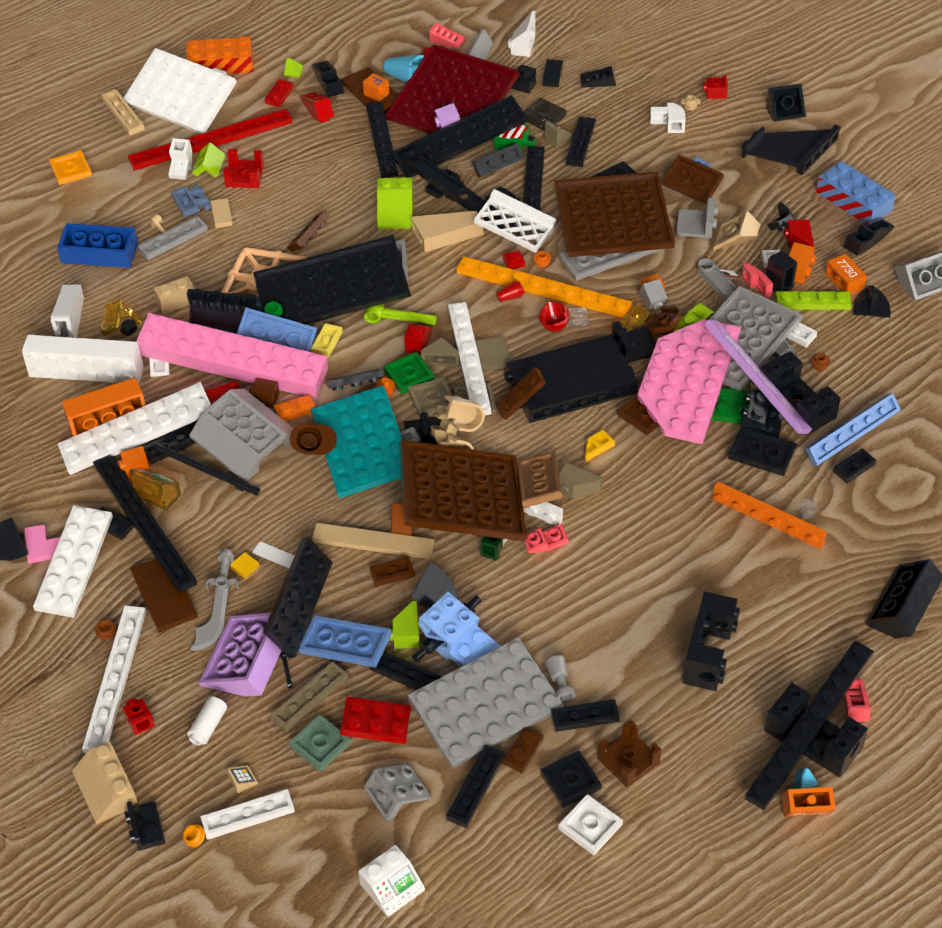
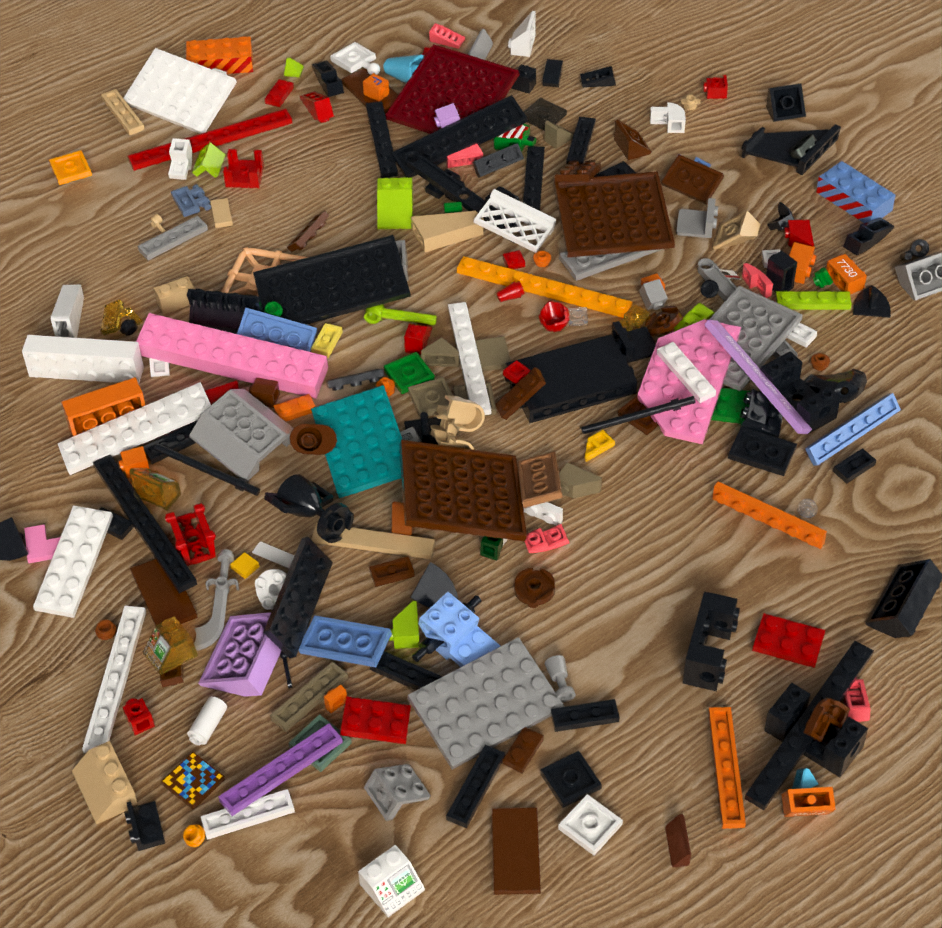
blue brick [57,223,139,268] -> none
slope [227,765,258,793] -> none
reddish brown panel [597,720,661,788] -> none
none -> clear yellow slope [143,616,198,675]
none -> reddish brown plate [160,663,184,687]
none -> tile [161,752,225,810]
none -> red piece [165,503,216,566]
none -> medium lavender plate [218,723,343,816]
none -> white plate [255,569,287,610]
none -> black piece [264,474,354,543]
none -> orange plate [324,685,347,714]
none -> white plate [330,42,380,75]
none -> green tile [444,202,462,214]
none -> coral slope [446,144,483,168]
none -> reddish brown tile [492,808,541,895]
none -> red plate [503,360,530,384]
none -> reddish brown plate [514,568,555,608]
none -> reddish brown plate [555,160,601,182]
none -> black bar [581,396,696,434]
none -> reddish brown slope [614,119,652,160]
none -> white plate [657,342,716,403]
none -> copper slope [665,814,691,867]
none -> black plate [701,280,719,298]
none -> orange plate [708,707,746,829]
none -> red plate [752,613,826,668]
none -> pearl dark grey plate [788,134,816,159]
none -> reddish brown plate [803,698,850,742]
none -> black piece [804,369,867,403]
none -> green plate [812,267,833,288]
none -> black plate [900,239,929,261]

